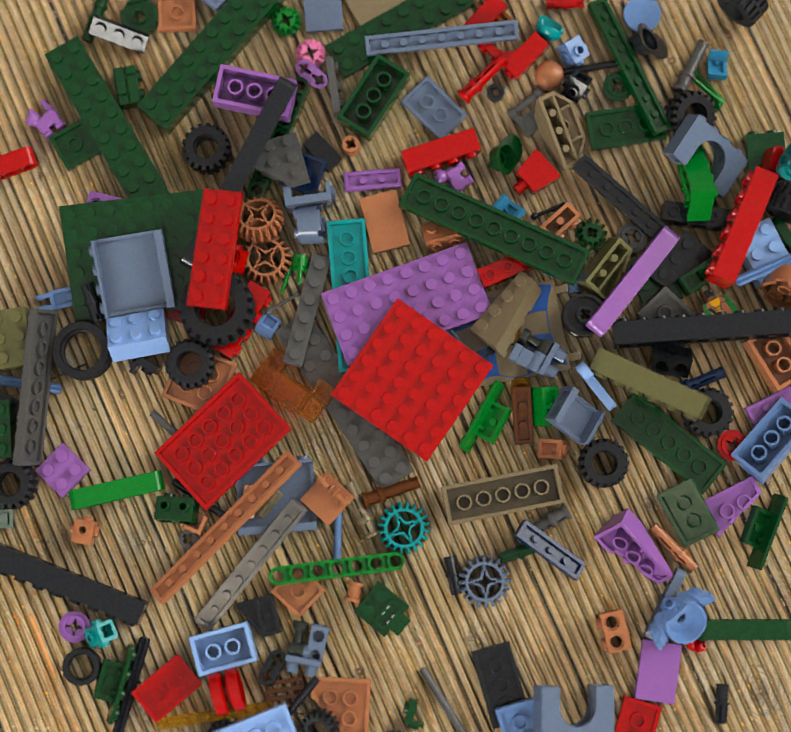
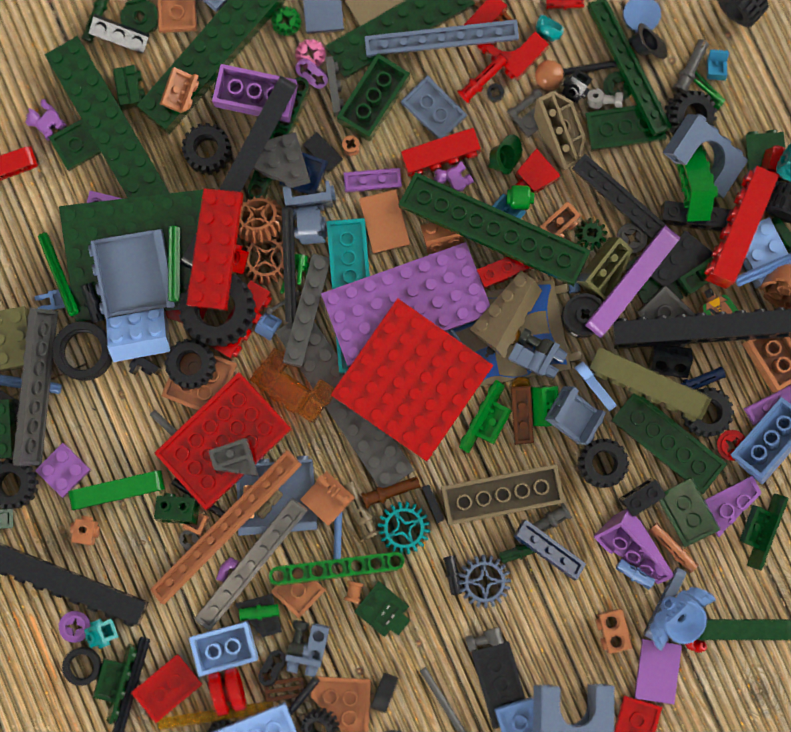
dark green bracket [402,697,424,730] -> none
black hinge [531,201,567,220] -> none
nougat bracket [537,438,569,460] -> none
medium blue brick [556,35,590,67] -> none
black axle [714,683,730,724] -> none
none -> green axle [38,232,79,317]
none -> nougat bracket [160,67,199,113]
none -> green axle [168,226,180,302]
none -> dark grey wing [209,438,258,476]
none -> medium lavender arm [216,557,239,582]
none -> green pin [239,604,280,621]
none -> black axle [282,207,297,323]
none -> black tyre [371,672,399,713]
none -> black tile [422,484,444,523]
none -> dark grey leg [465,627,504,652]
none -> green head [506,185,535,210]
none -> light grey leg [587,88,623,110]
none -> medium blue pin [615,558,655,590]
none -> black bracket [619,478,666,516]

